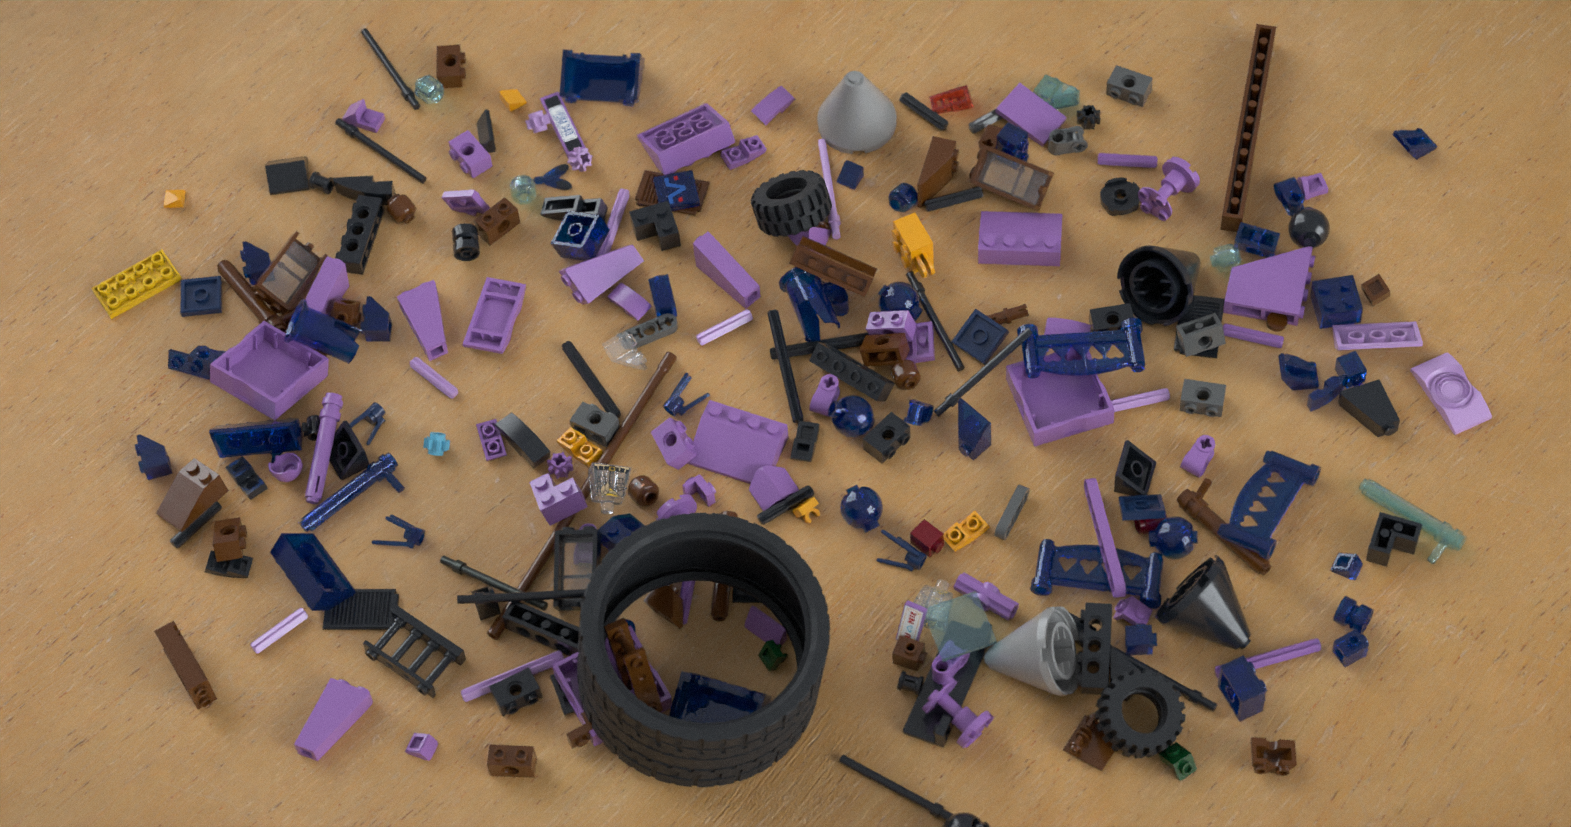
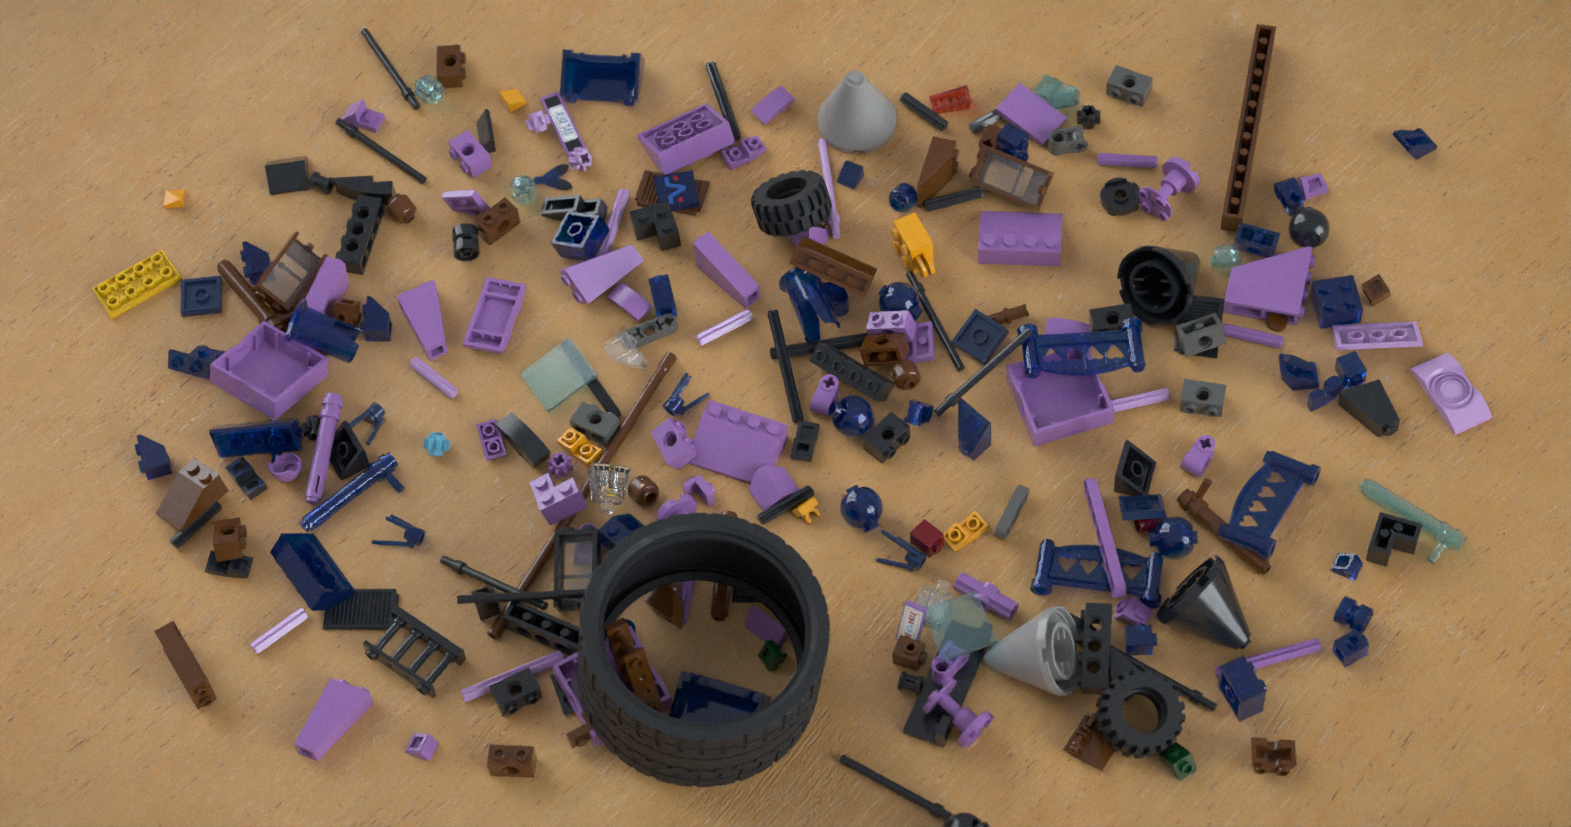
none -> clear light blue piece [520,338,598,413]
none -> black axle [706,61,741,140]

